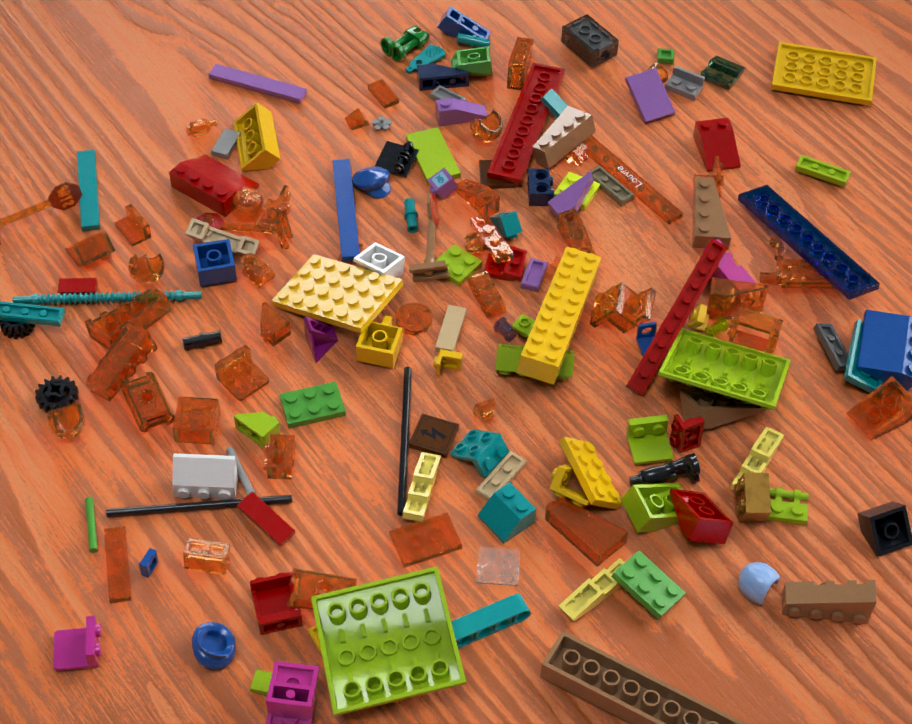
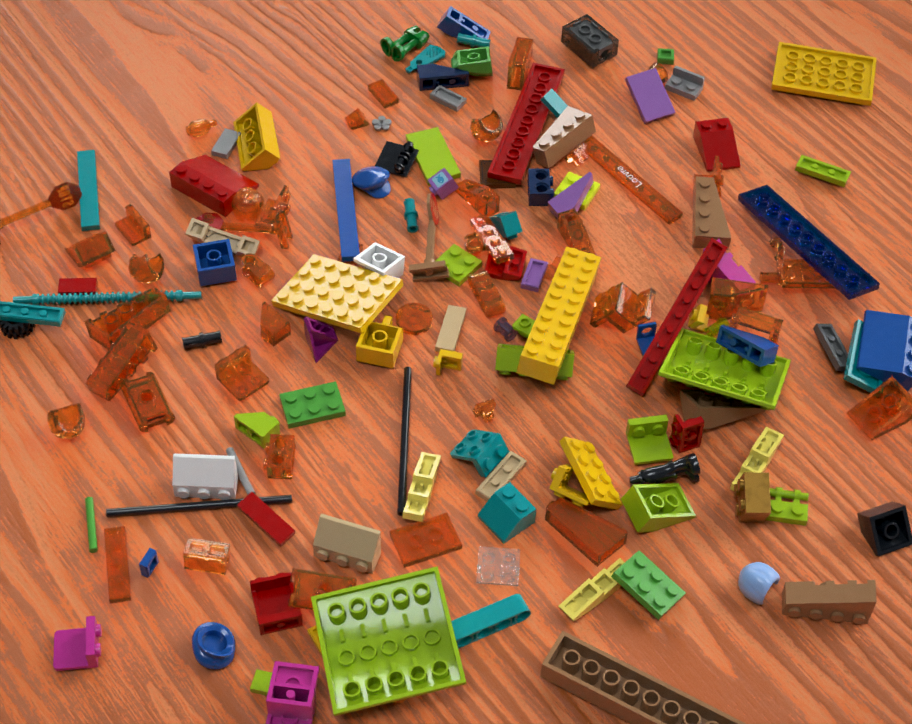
black gear [35,375,79,415] -> none
clear orange brick [172,396,220,445] -> none
medium lavender tile [208,64,307,103] -> none
reddish brown tile [409,413,459,458] -> none
medium lavender slope [435,98,488,127] -> none
dark tan tile [587,165,635,207] -> none
red slope [670,489,733,545] -> none
clear green slope [700,55,745,90] -> none
none -> tan slope [313,514,381,574]
none -> blue slope [716,325,779,367]

